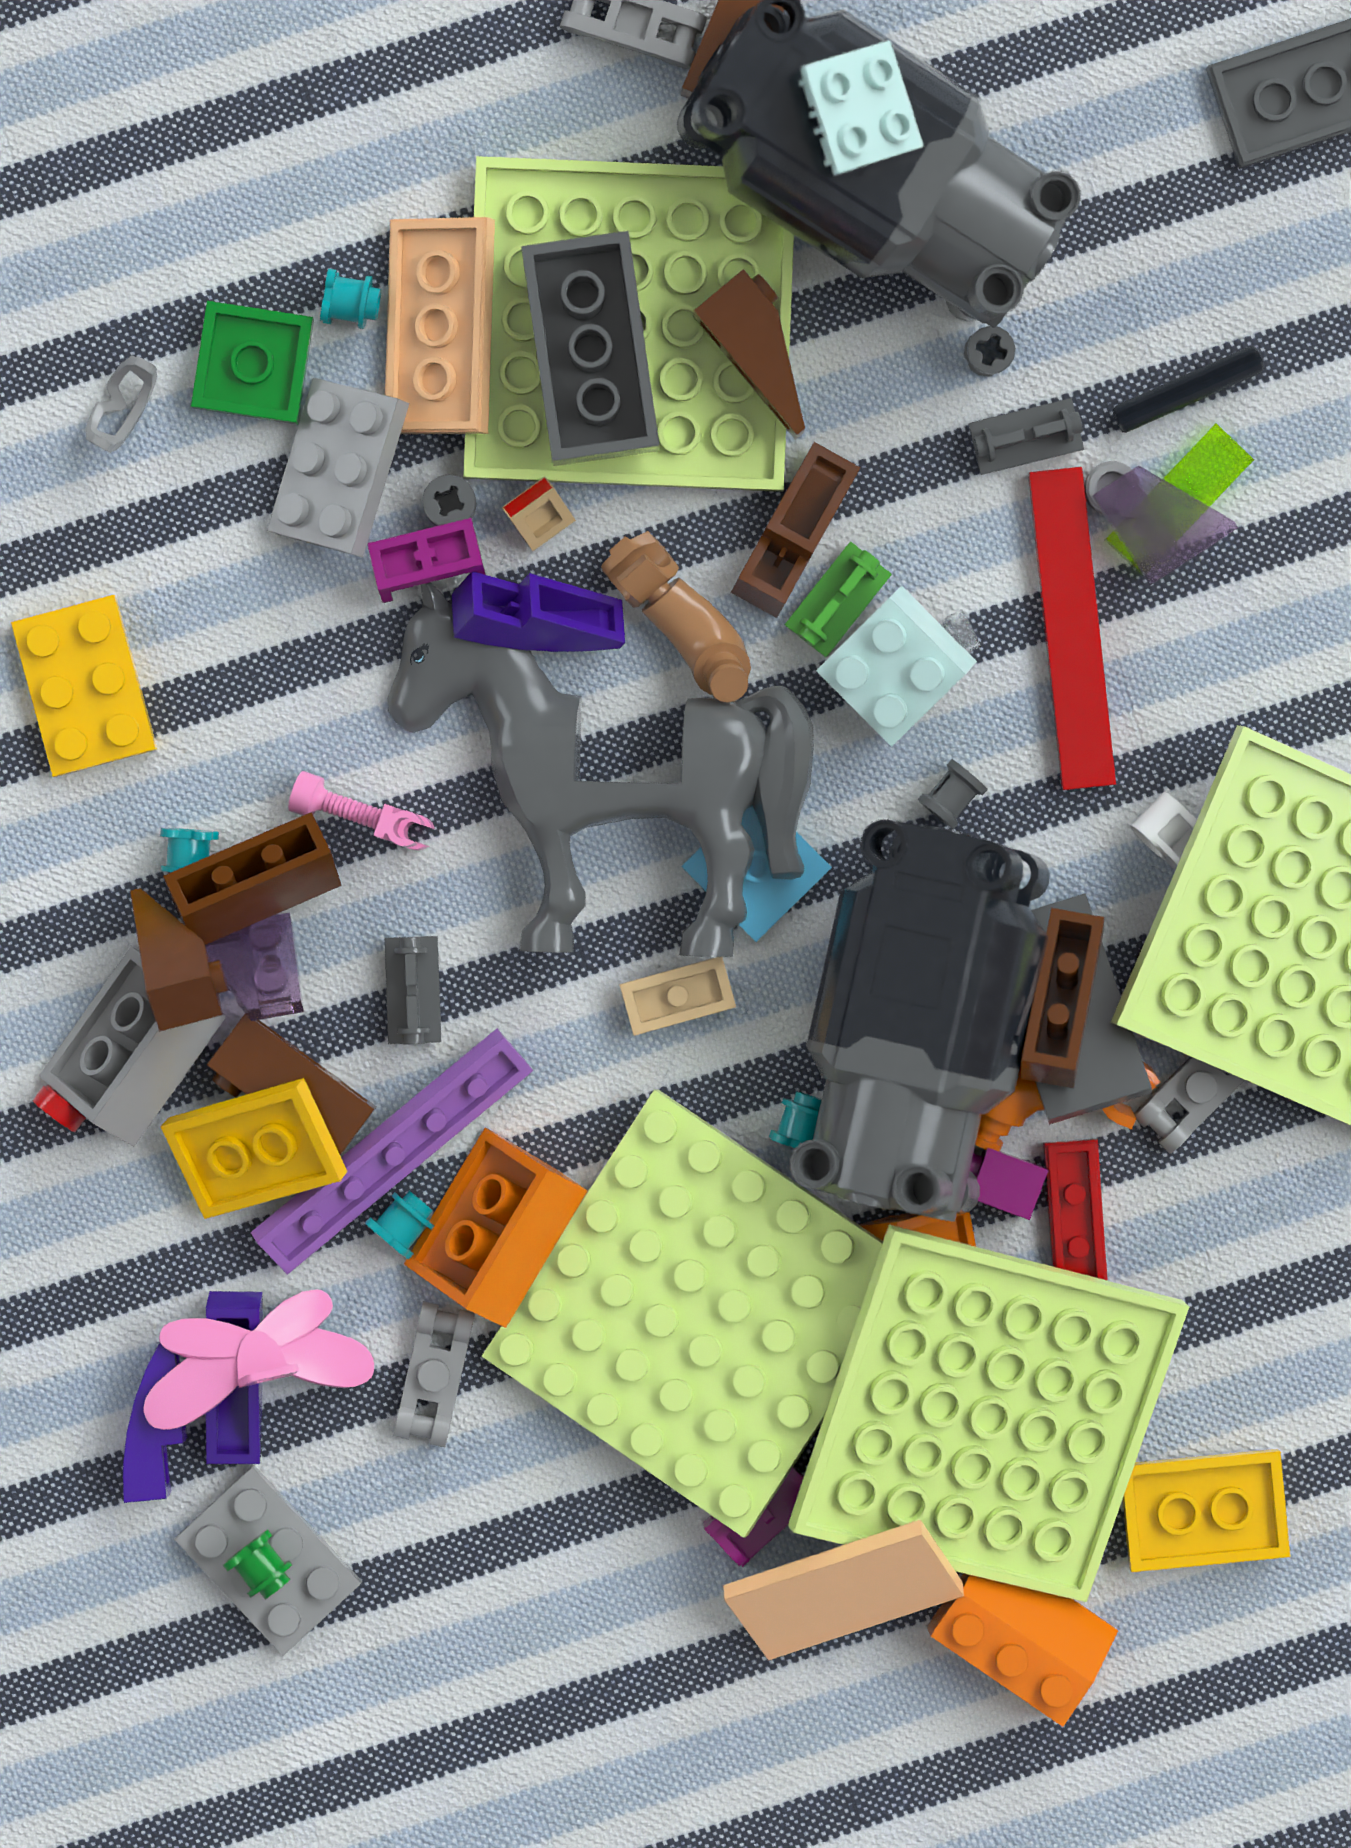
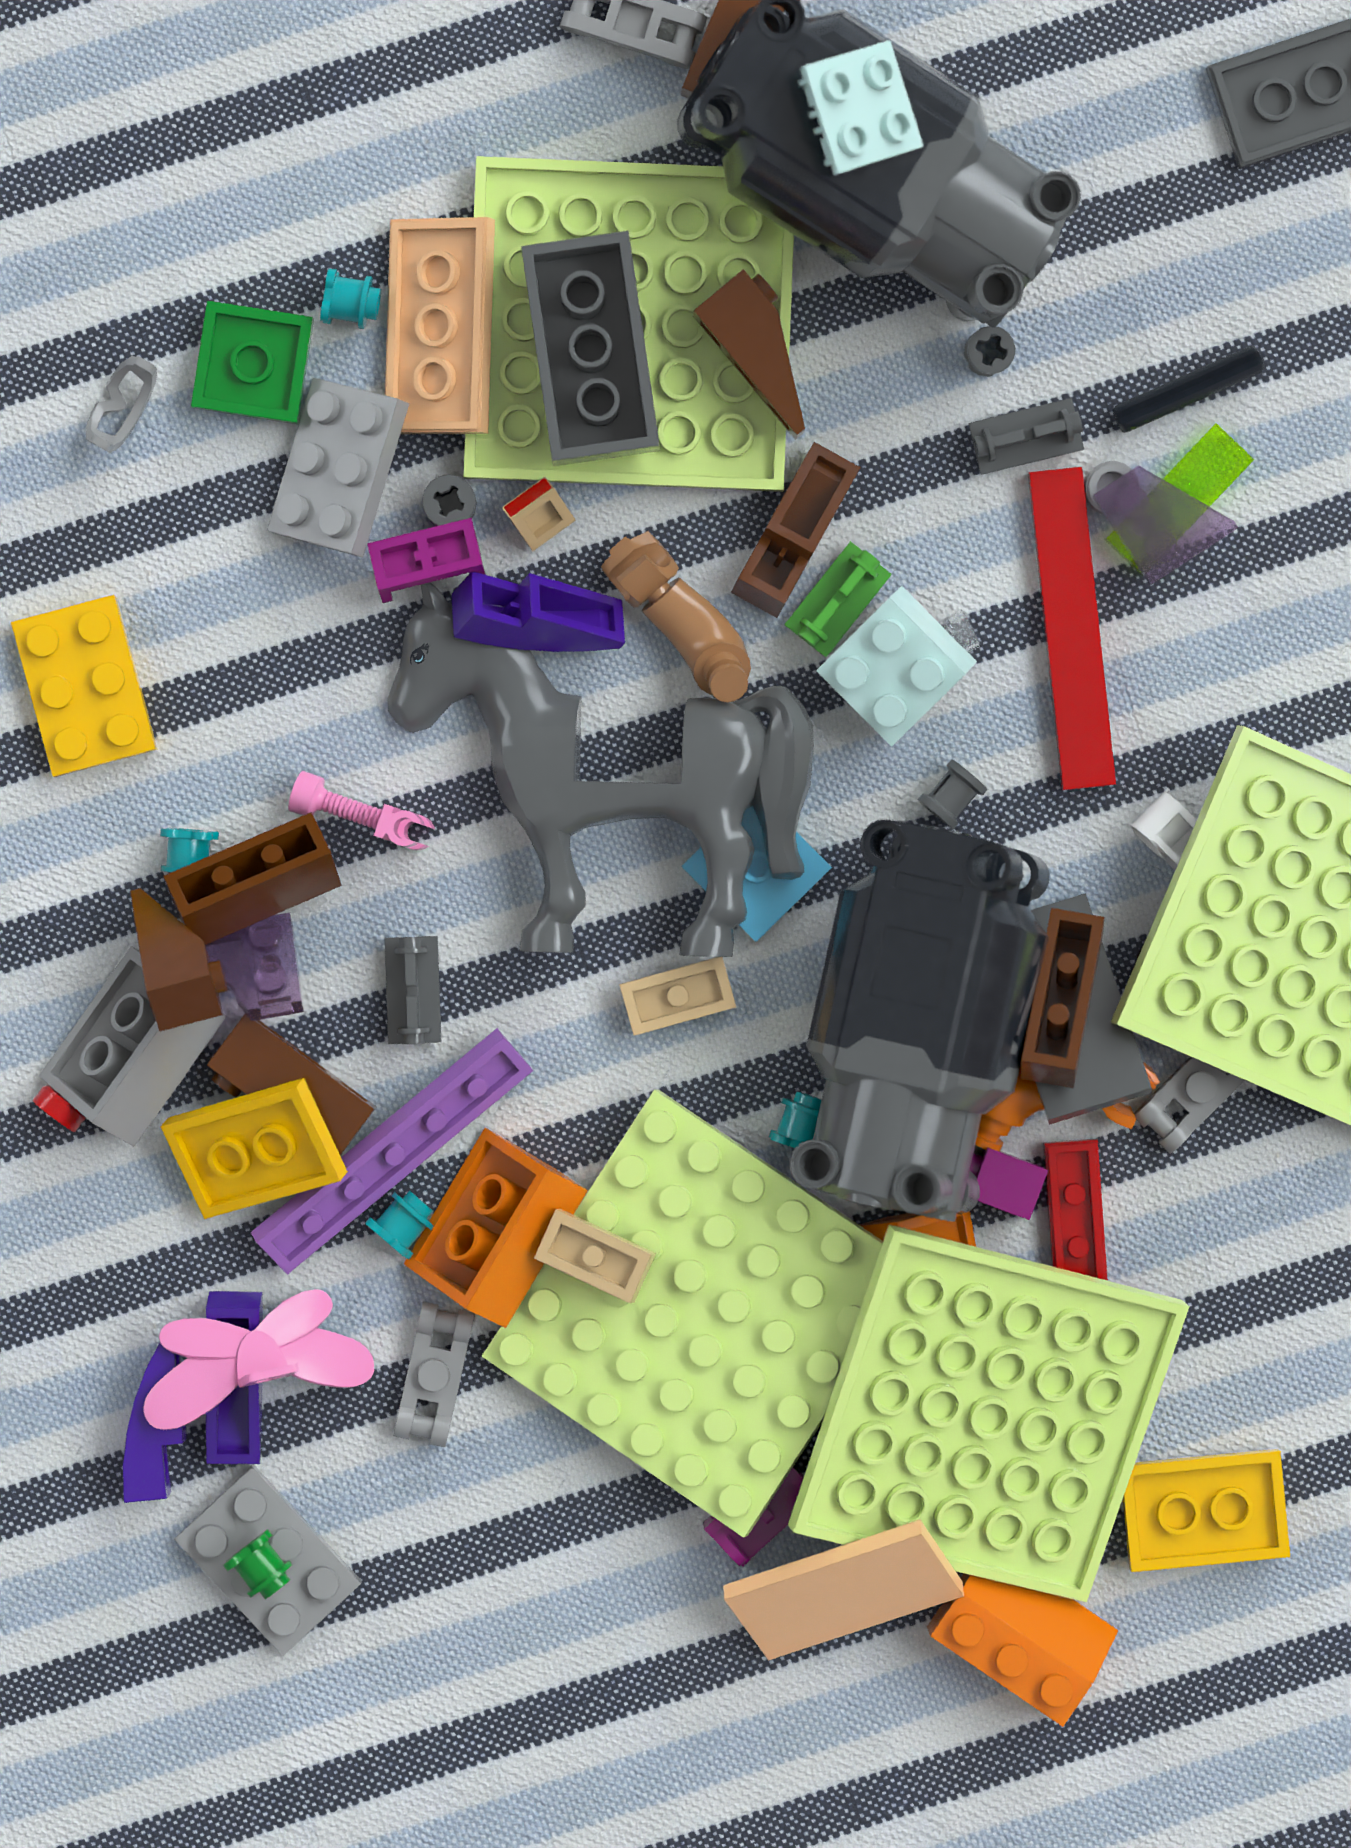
none -> tan plate [534,1209,656,1303]

